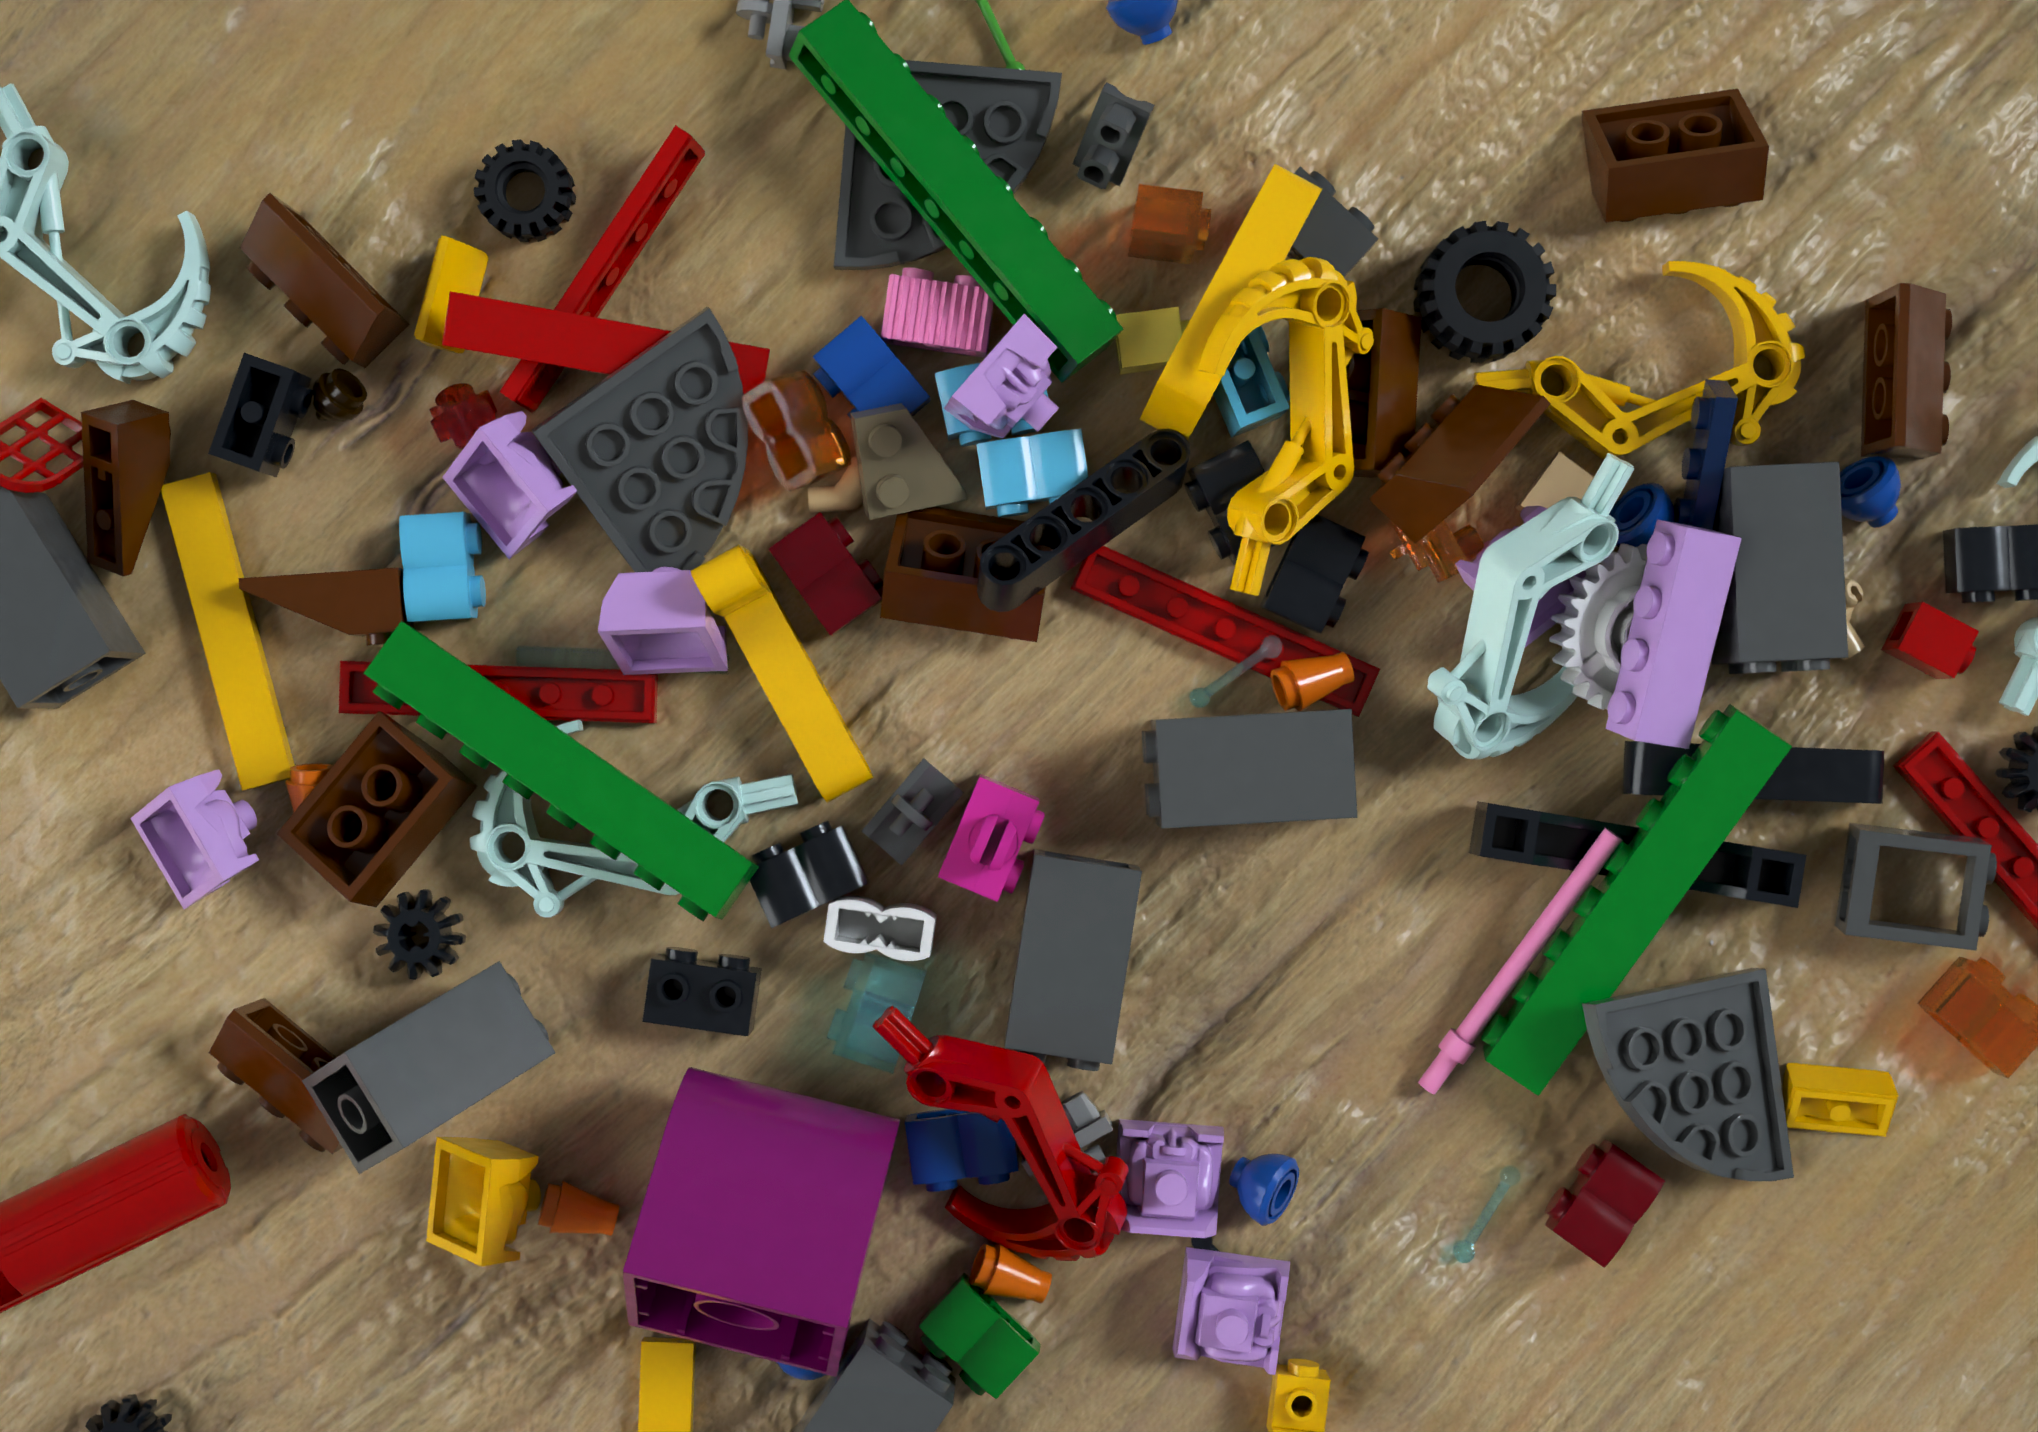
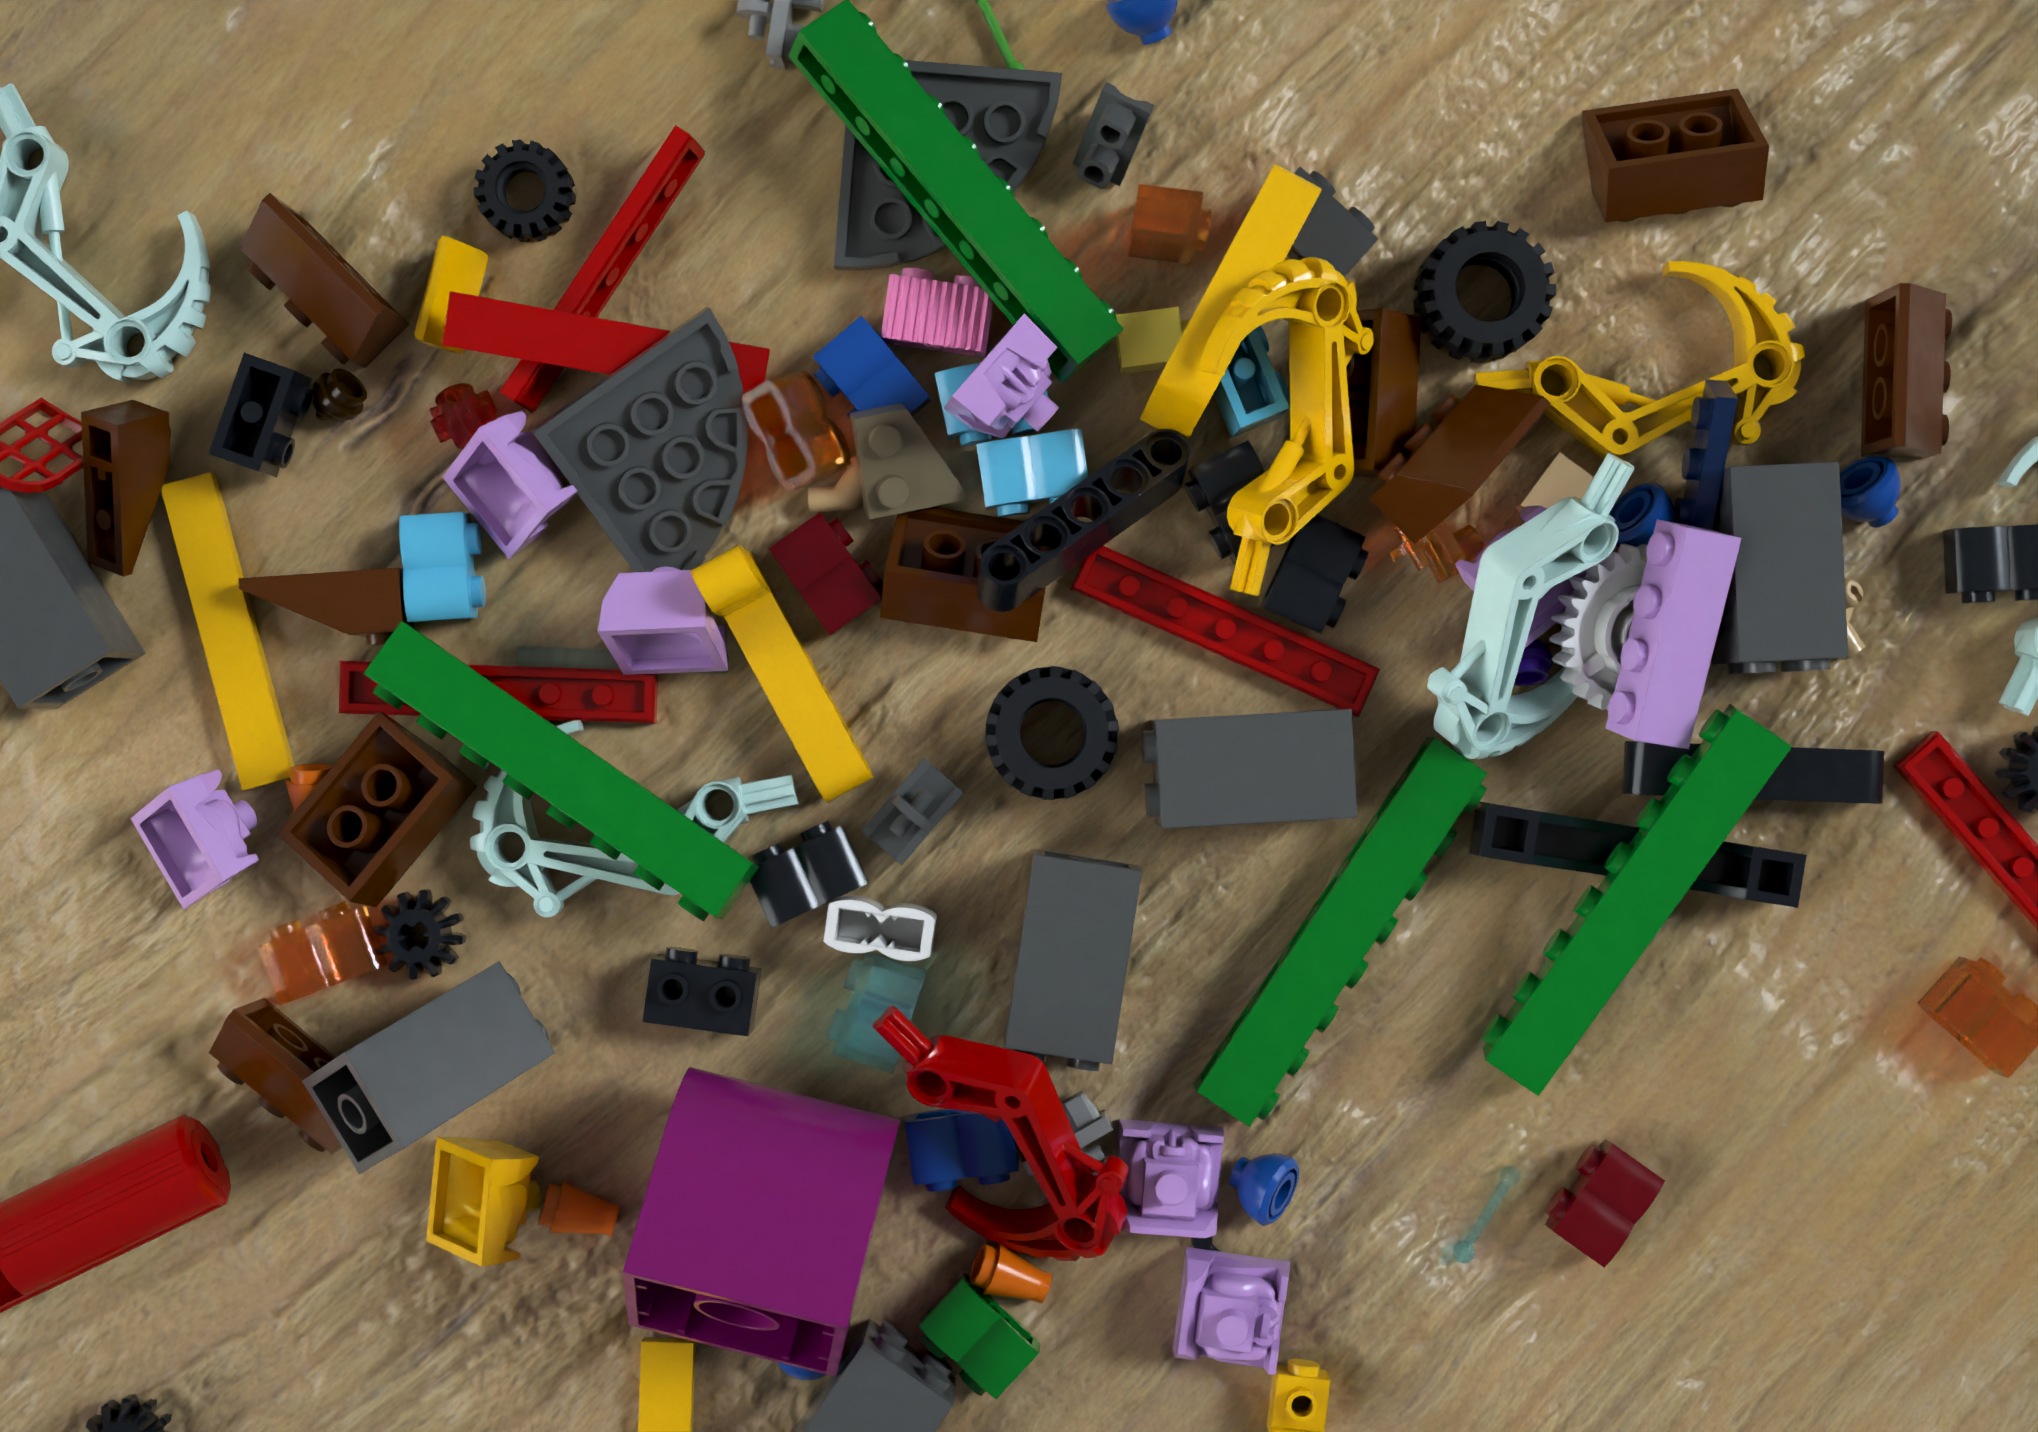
dark pink brick [938,774,1045,902] -> none
clear light blue hinge [1189,635,1282,708] -> none
orange cone [1271,652,1354,711] -> none
bright pink bar [1418,828,1623,1095] -> none
dark grey plate [1582,968,1794,1181] -> none
yellow slope [1782,1063,1899,1137] -> none
dark grey window [1835,823,1997,951] -> none
red brick [1881,601,1979,679] -> none
none -> clear orange brick [258,901,388,1005]
none -> black tyre [985,666,1119,800]
none -> green brick [1193,737,1488,1127]
none -> dark purple plate [1514,639,1553,686]

